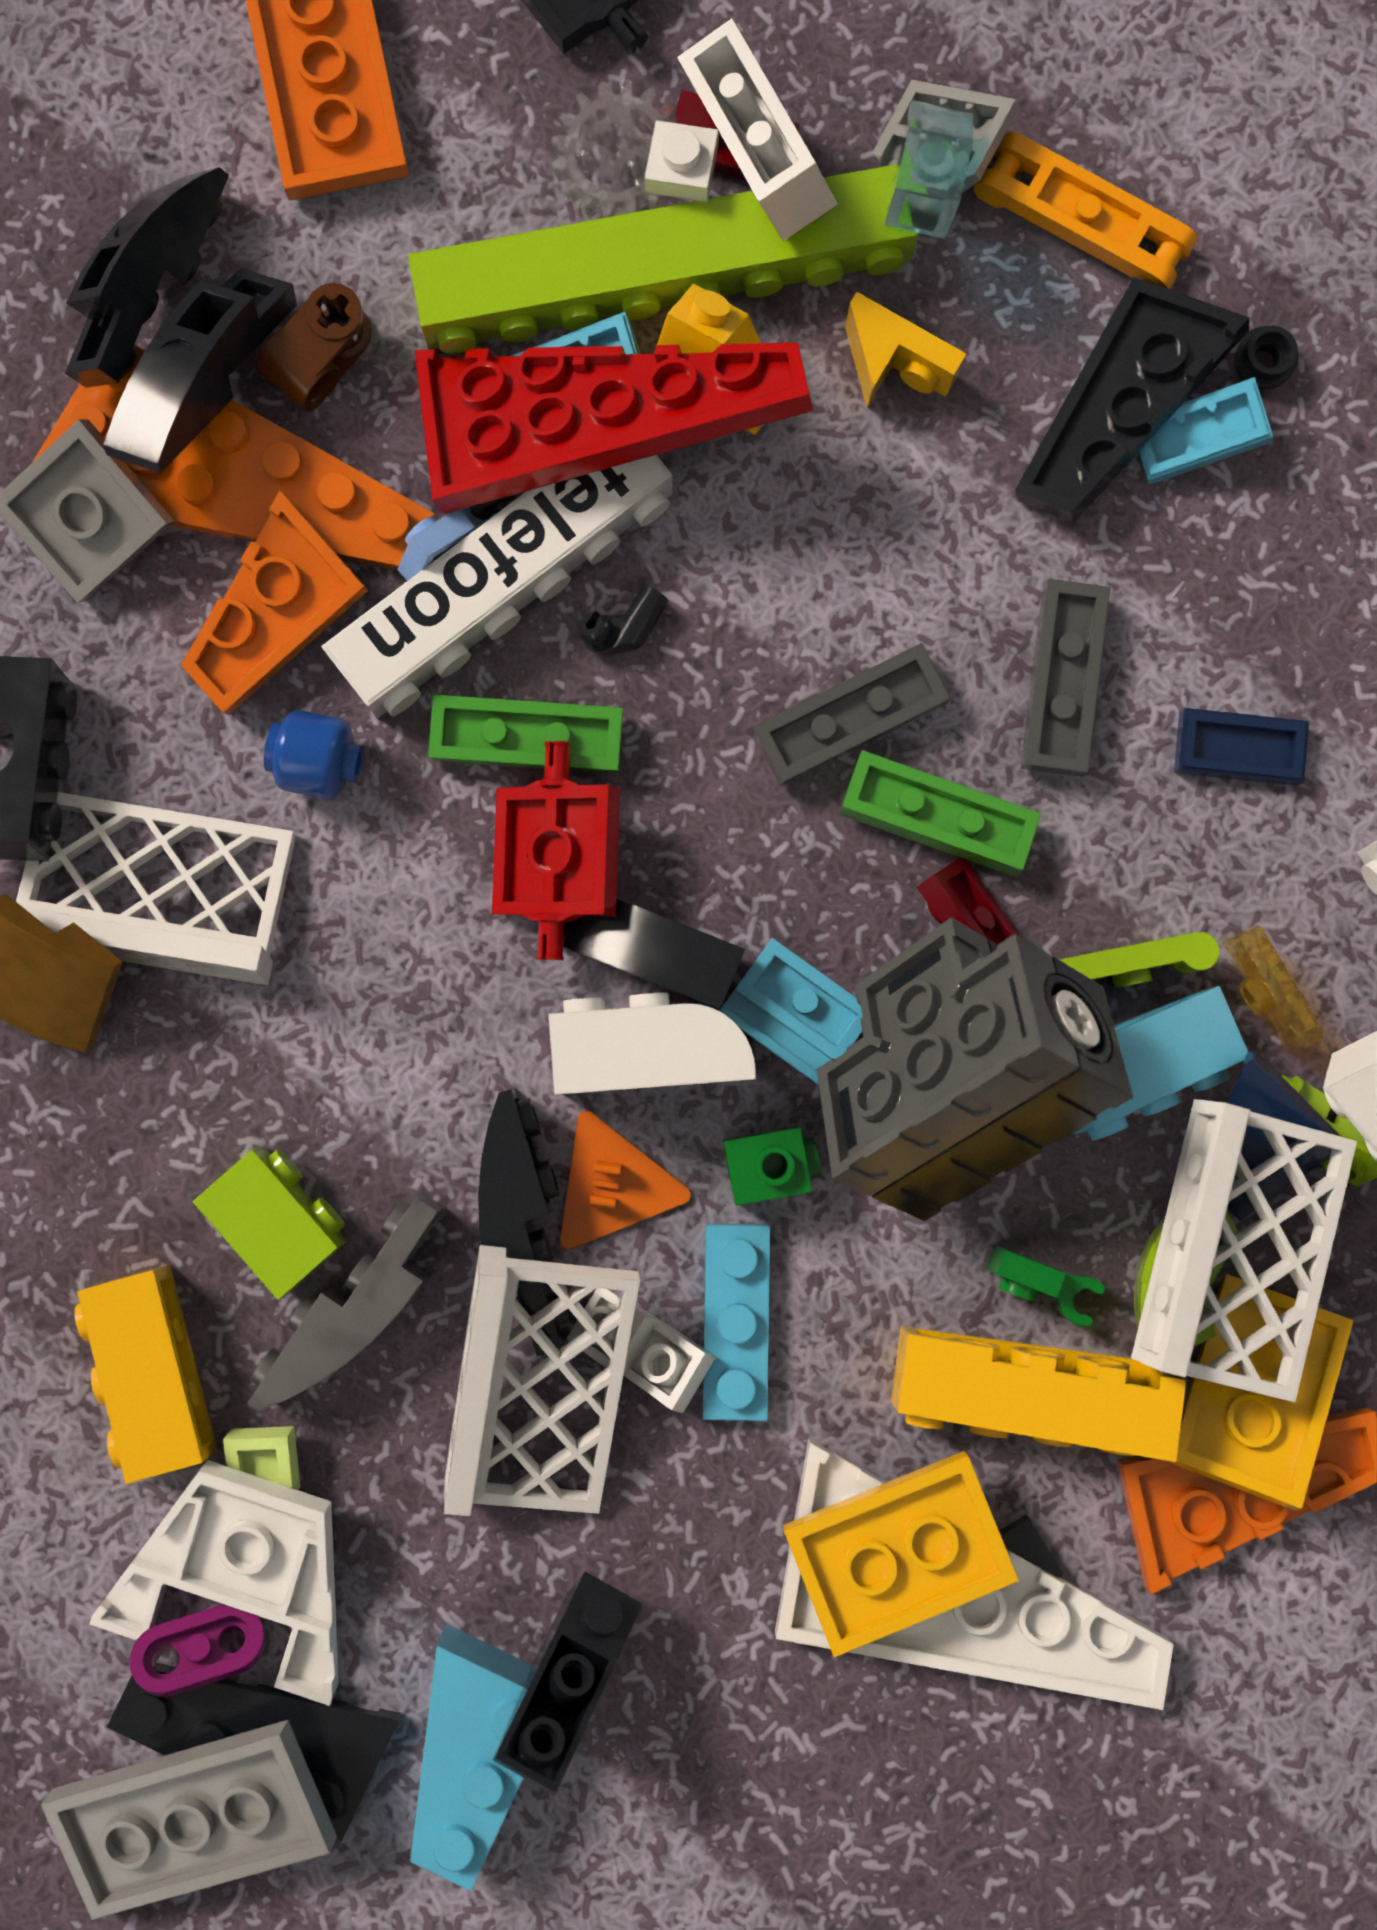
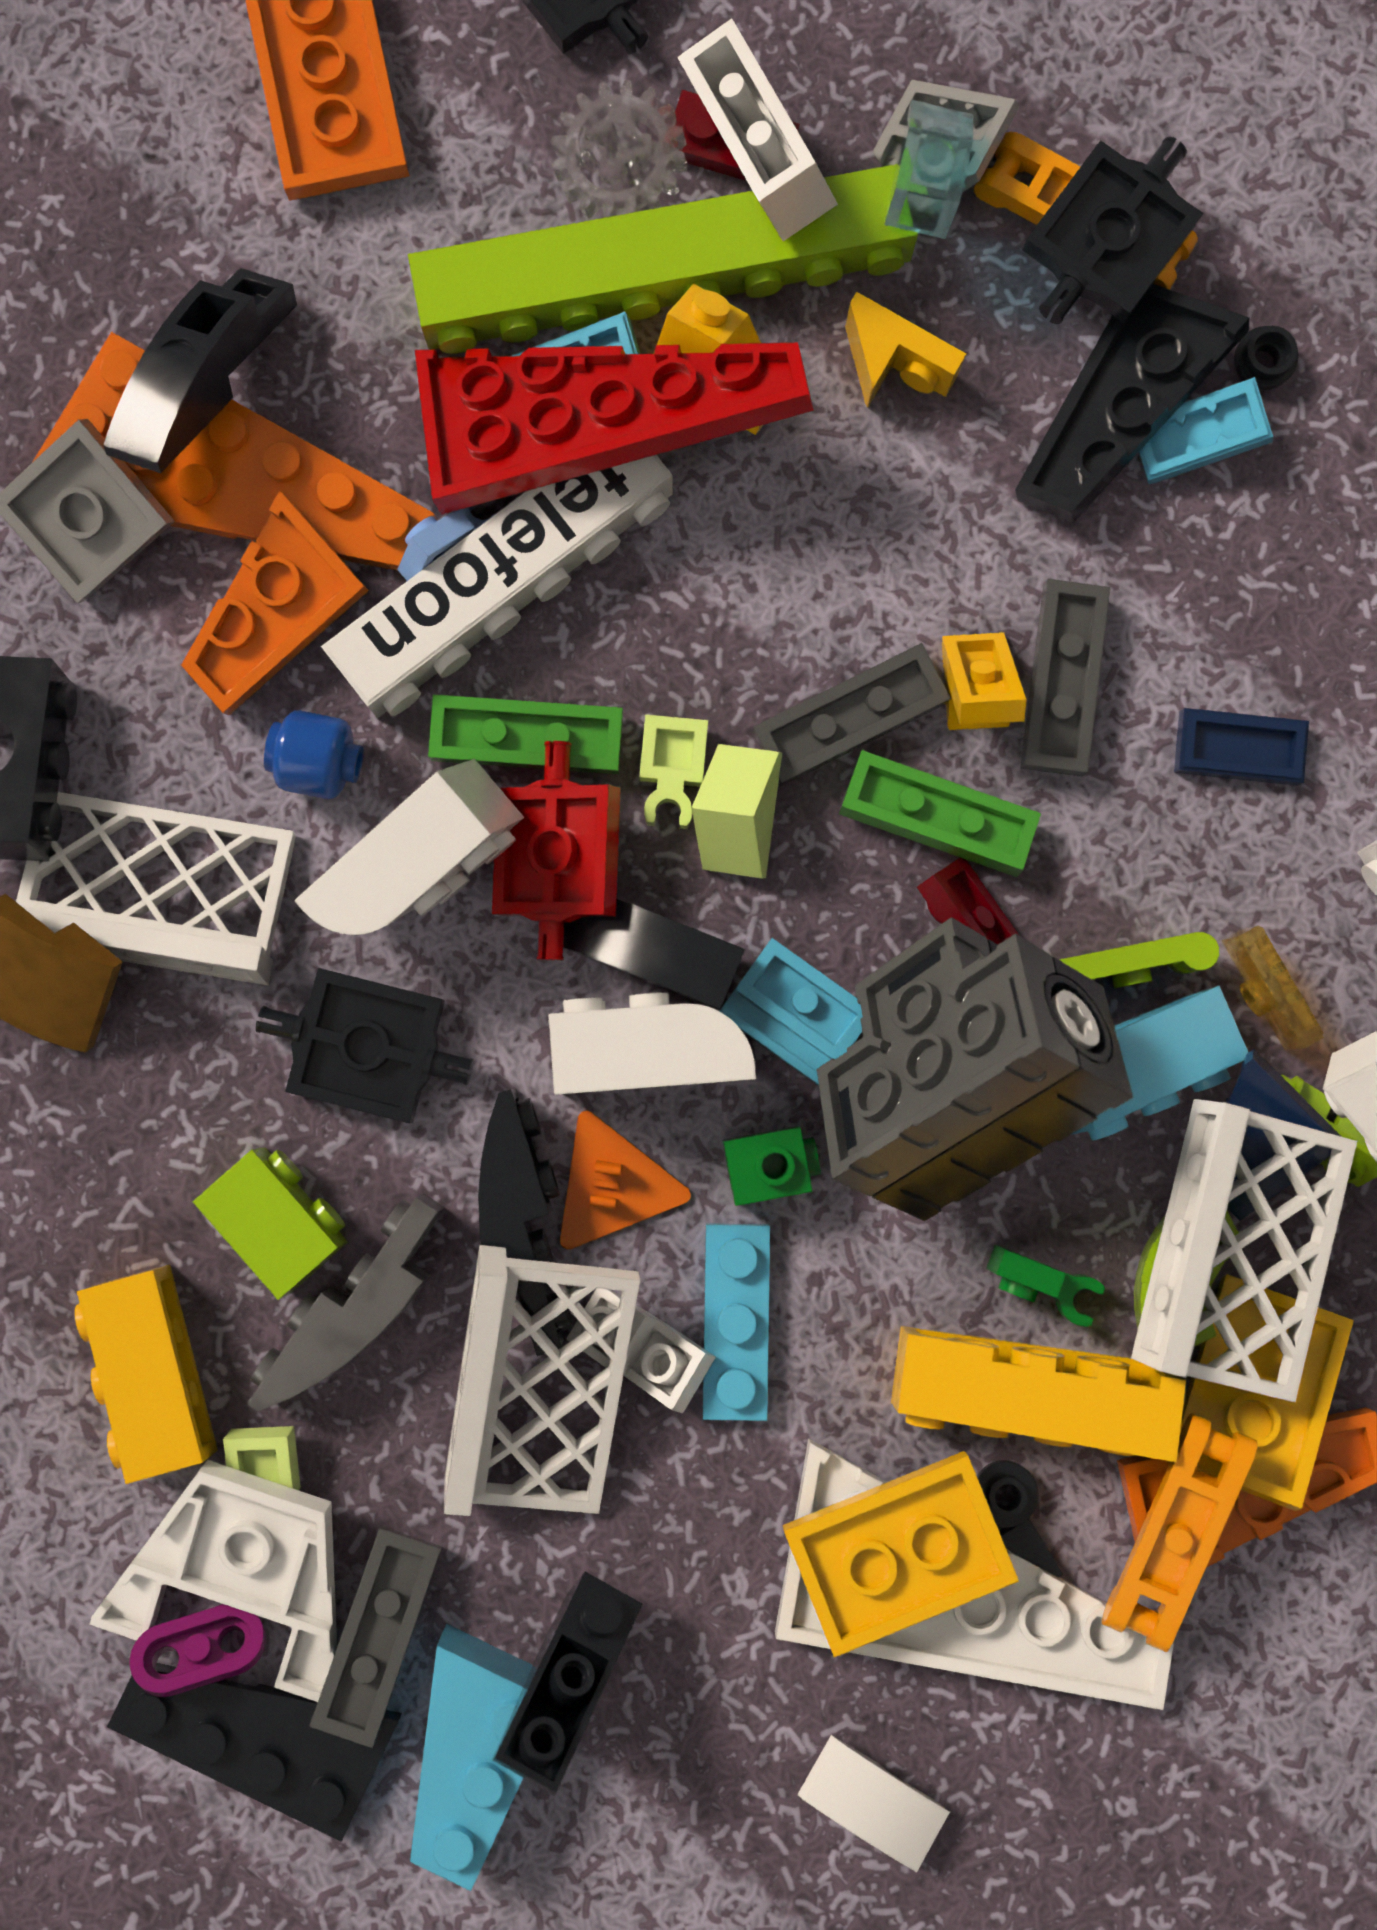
light grey plate [40,1720,337,1920] -> none
black slope [65,167,229,388] -> none
reddish brown piece [255,283,372,413] -> none
black arm [579,585,669,656] -> none
white plate [644,120,719,202] -> none
none -> black plate [255,968,474,1124]
none -> white brick [294,759,524,935]
none -> dark grey plate [309,1526,443,1748]
none -> yellowish green plate [639,715,708,829]
none -> yellowish green slope [691,744,782,879]
none -> white slope [798,1735,950,1872]
none -> yellow slope [942,632,1027,730]
none -> black plate [977,1460,1038,1528]
none -> black plate [1022,136,1204,324]
none -> light orange plate [1102,1413,1257,1653]

